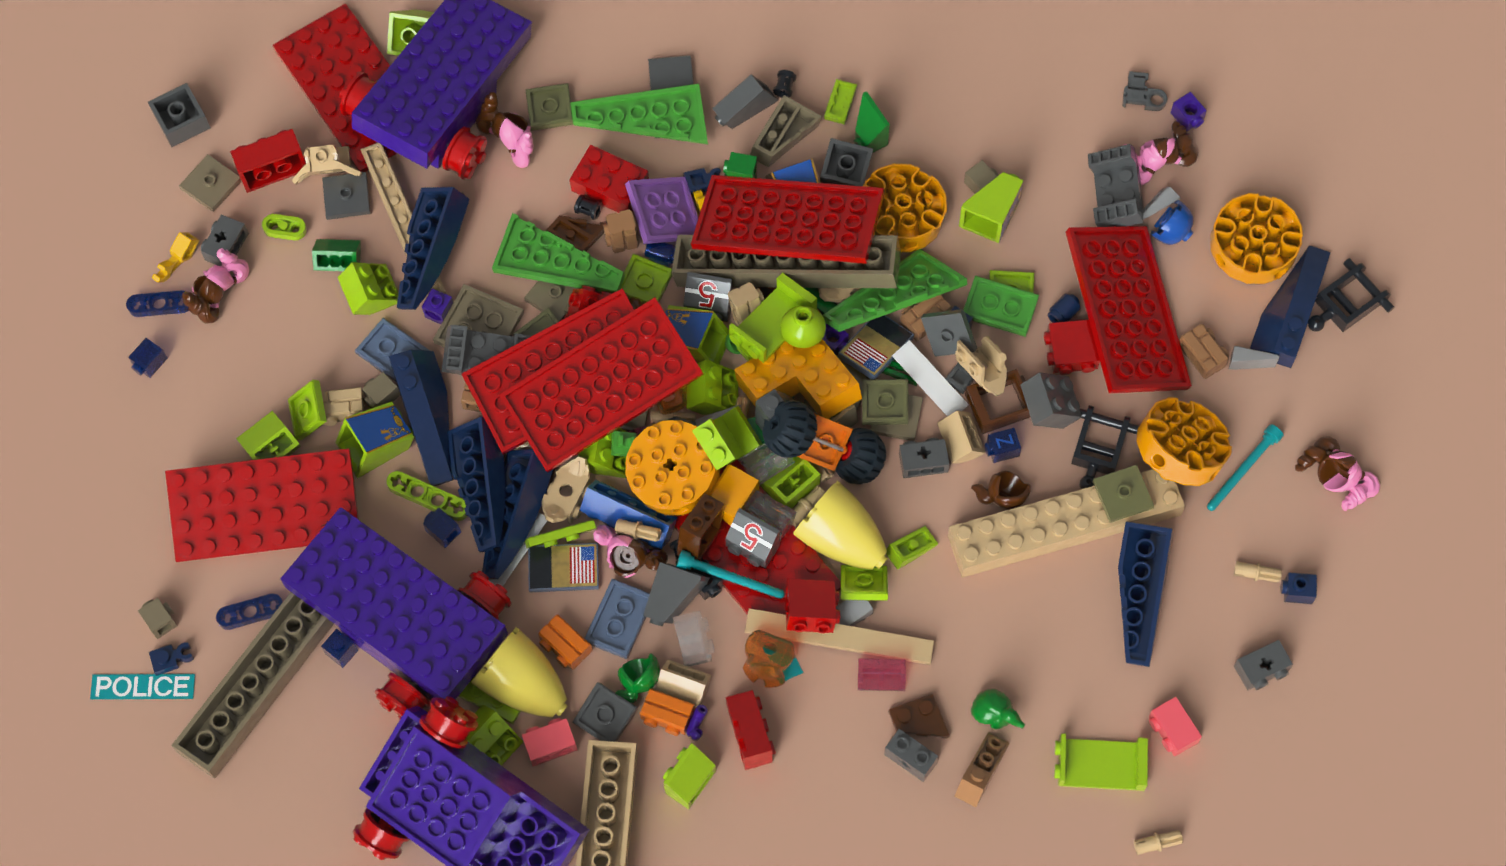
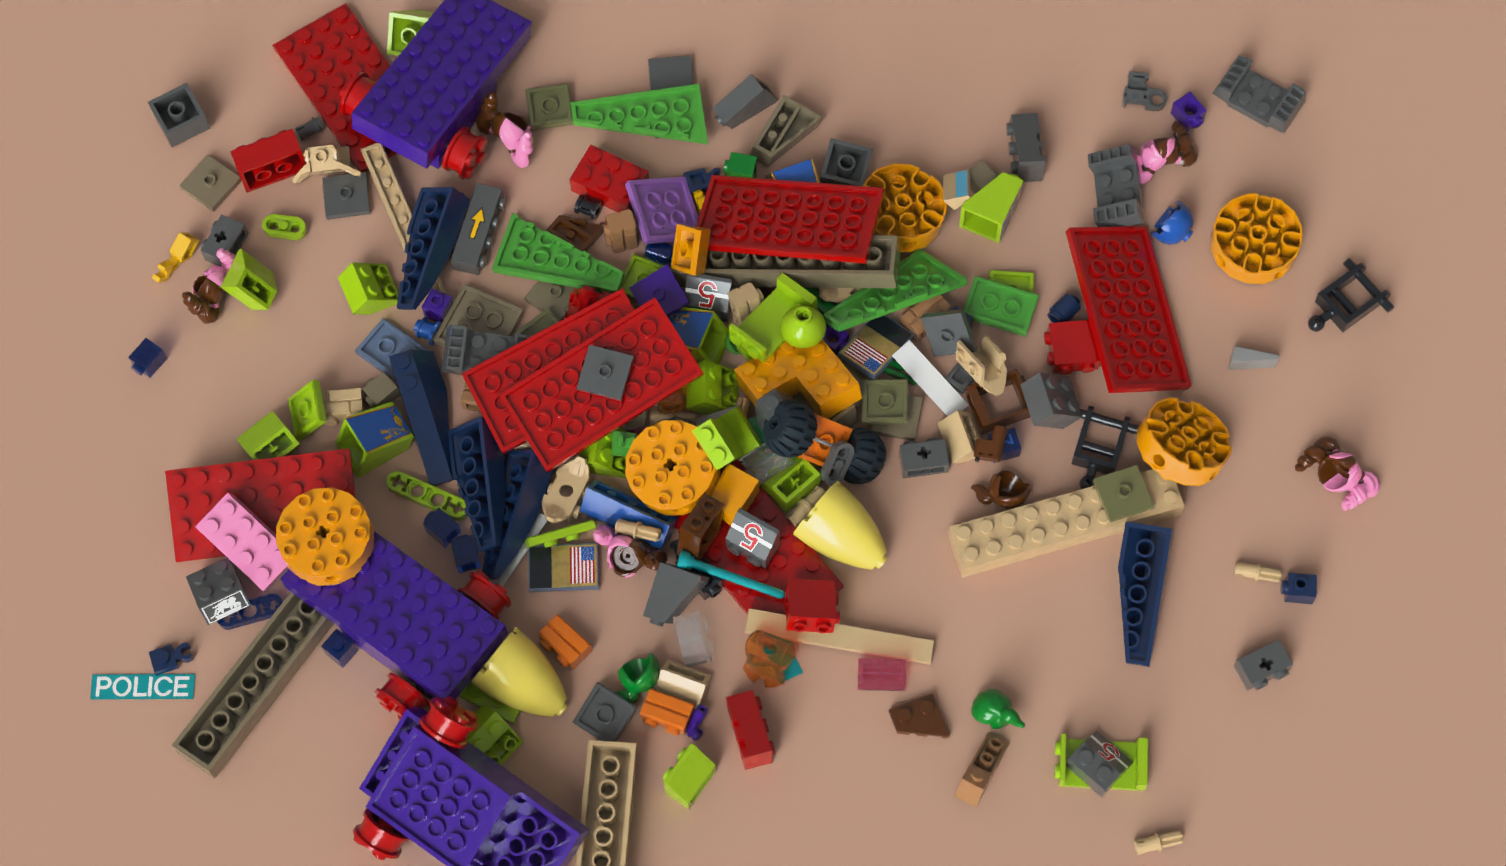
clear blue beam [126,290,189,317] -> none
dark tan brick [138,598,177,639] -> none
green brick [312,239,361,271] -> none
coral brick [522,718,578,767] -> none
sand blue tile [584,579,650,659] -> none
clear brick [743,490,797,541] -> none
black bush [773,70,796,98] -> none
lime plate [824,79,857,125] -> none
light grey slope [836,600,873,626] -> none
lime tile [841,565,888,601] -> none
green slope [853,91,890,153] -> none
dark grey brick [884,729,938,782] -> none
lime slope [886,526,938,569] -> none
light grey slope [1143,187,1180,220] -> none
coral brick [1149,697,1202,757] -> none
medium nougat brick [1179,324,1229,379] -> none
teal piece [1207,424,1284,511] -> none
dark blue wedge [1250,245,1331,368] -> none
none -> dark grey brick [186,557,251,625]
none -> bright pink brick [195,493,288,591]
none -> lime slope [220,249,277,310]
none -> light orange brick [276,488,374,586]
none -> dark grey pin [295,117,324,140]
none -> blue brick [414,317,441,346]
none -> clear blue brick [450,534,481,573]
none -> dark grey brick [451,183,506,275]
none -> dark grey plate [577,345,634,401]
none -> dark purple plate [629,265,690,317]
none -> light orange slope [671,224,711,275]
none -> dark grey plate [820,440,854,485]
none -> tan slope [943,170,970,210]
none -> reddish brown piece [974,425,1007,462]
none -> dark grey wedge [1006,113,1046,182]
none -> dark grey slope [1066,731,1134,797]
none -> dark grey plate [1212,55,1306,133]

